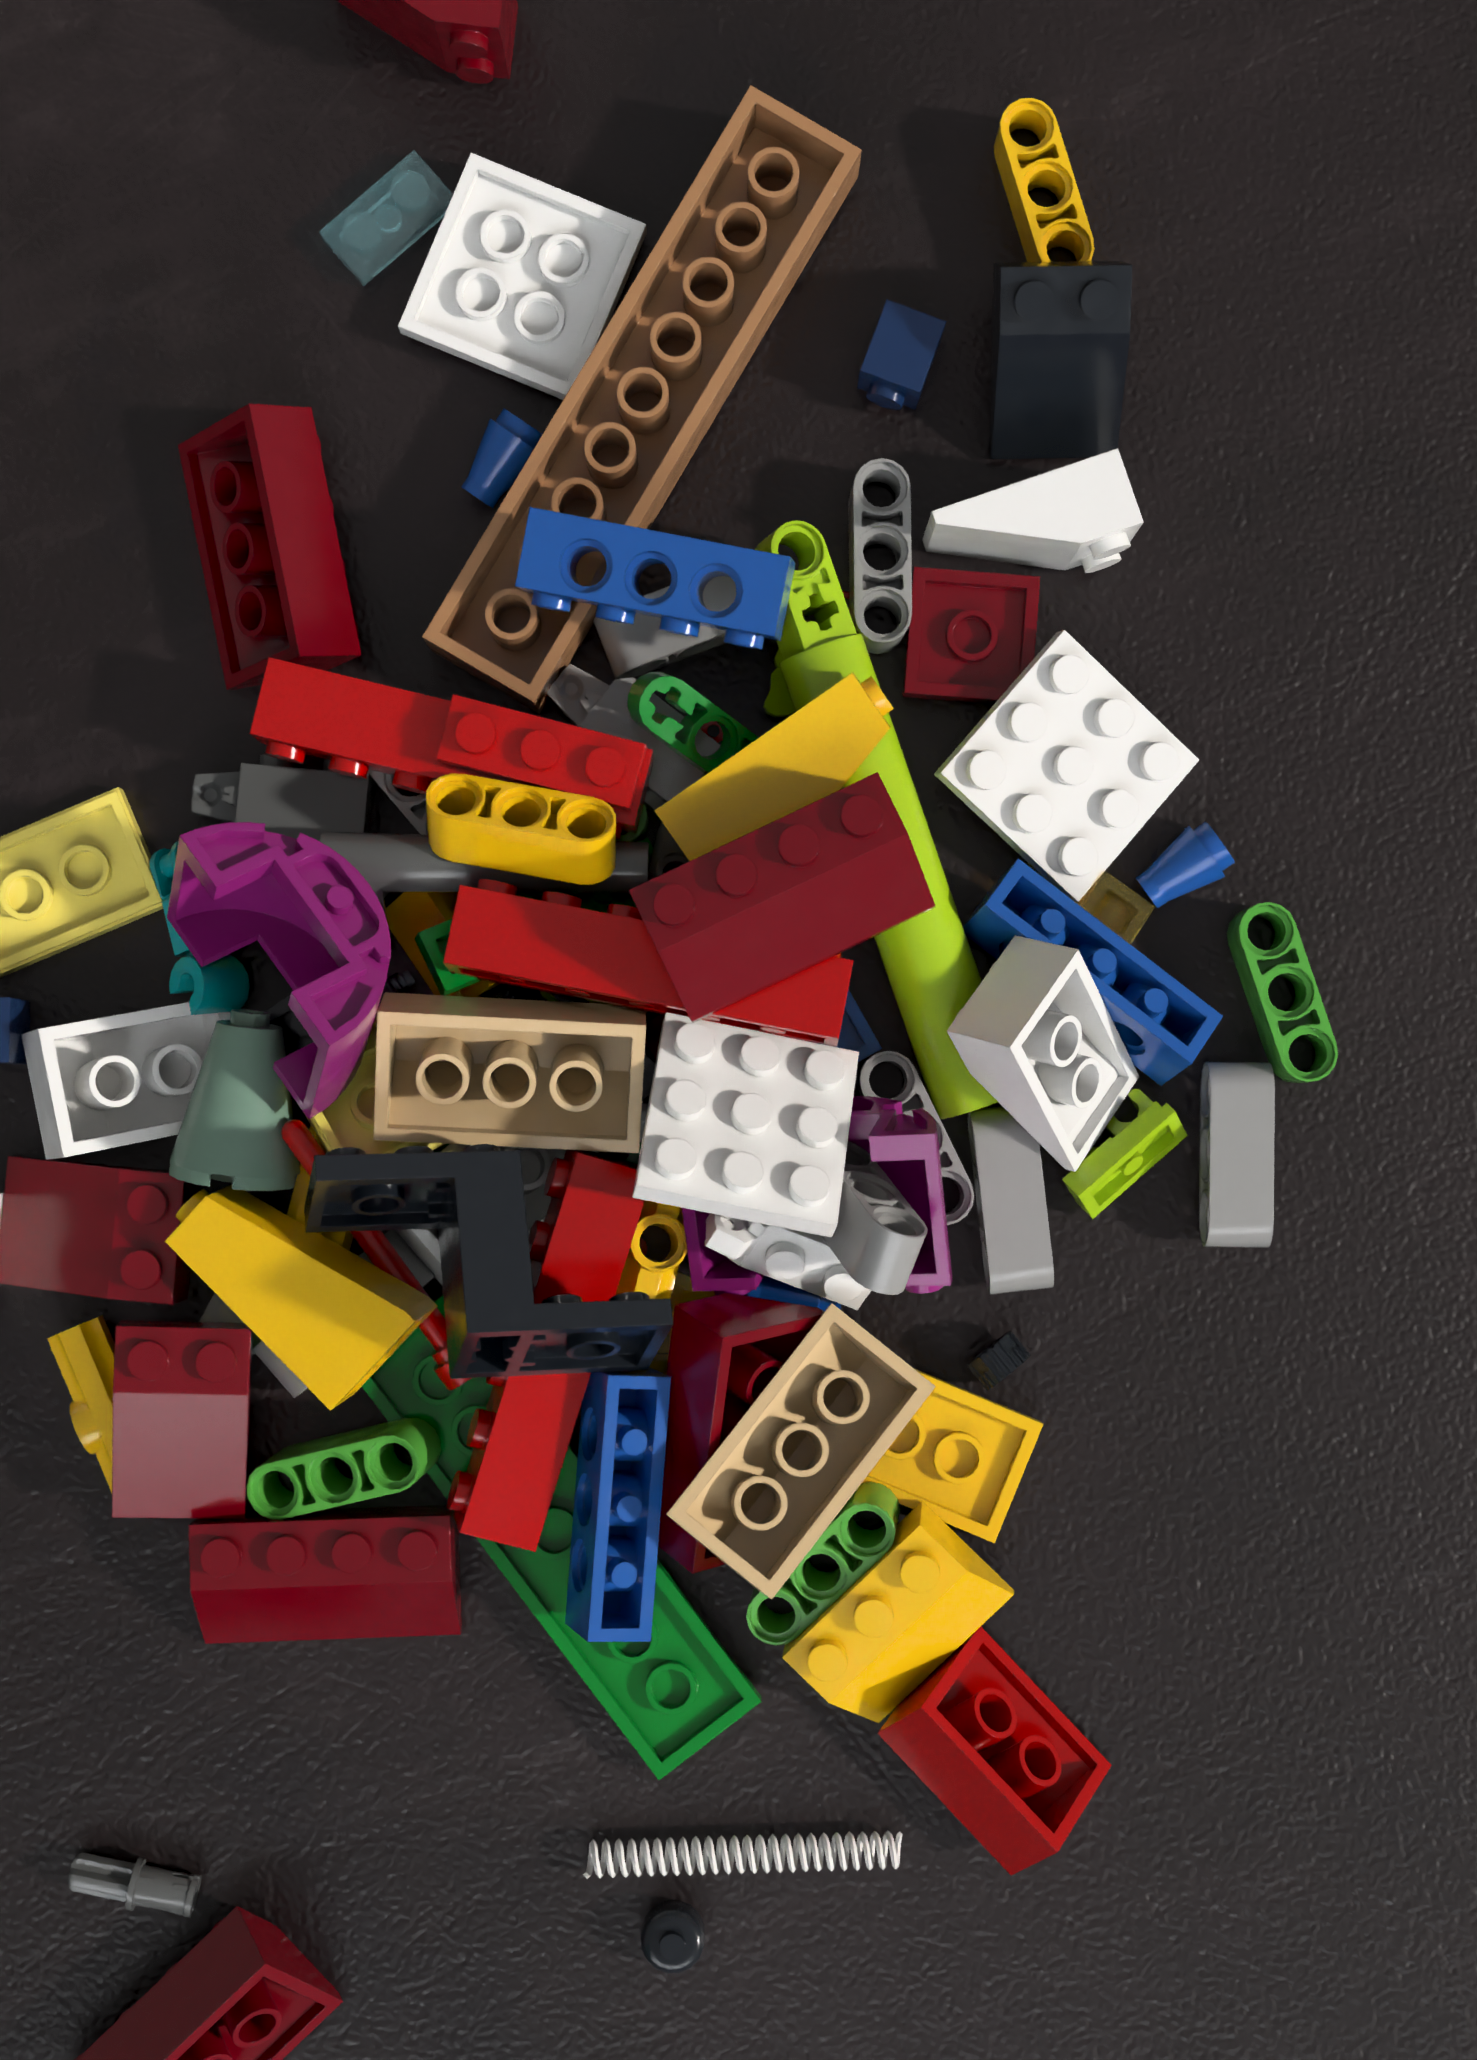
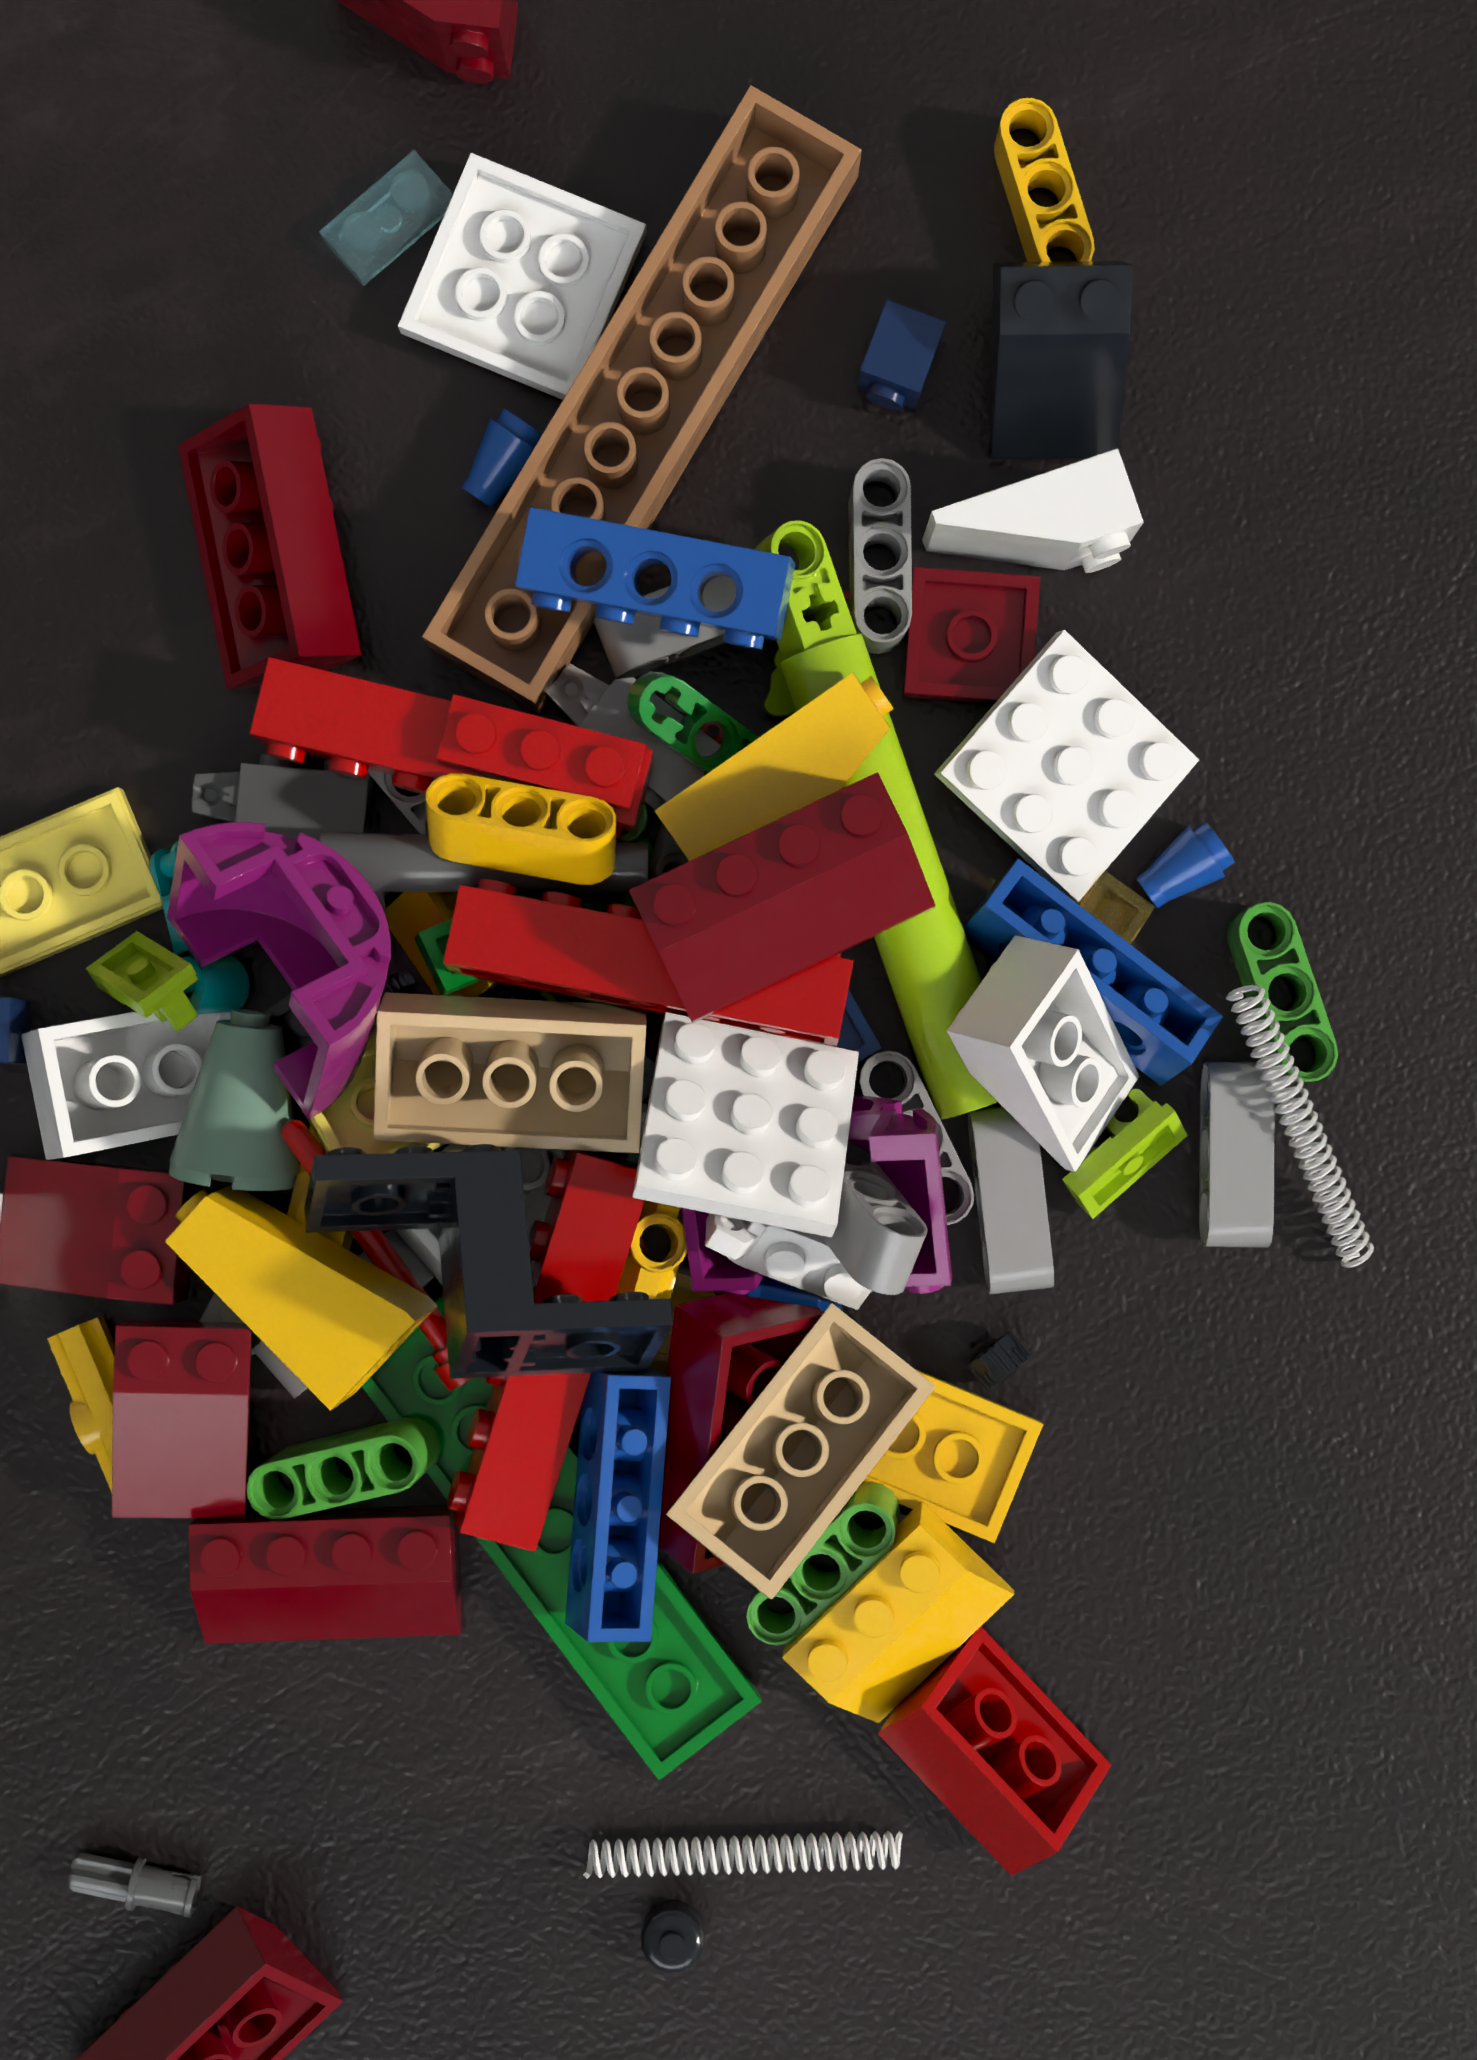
none -> lime plate [85,931,199,1032]
none -> white piece [1226,985,1374,1268]

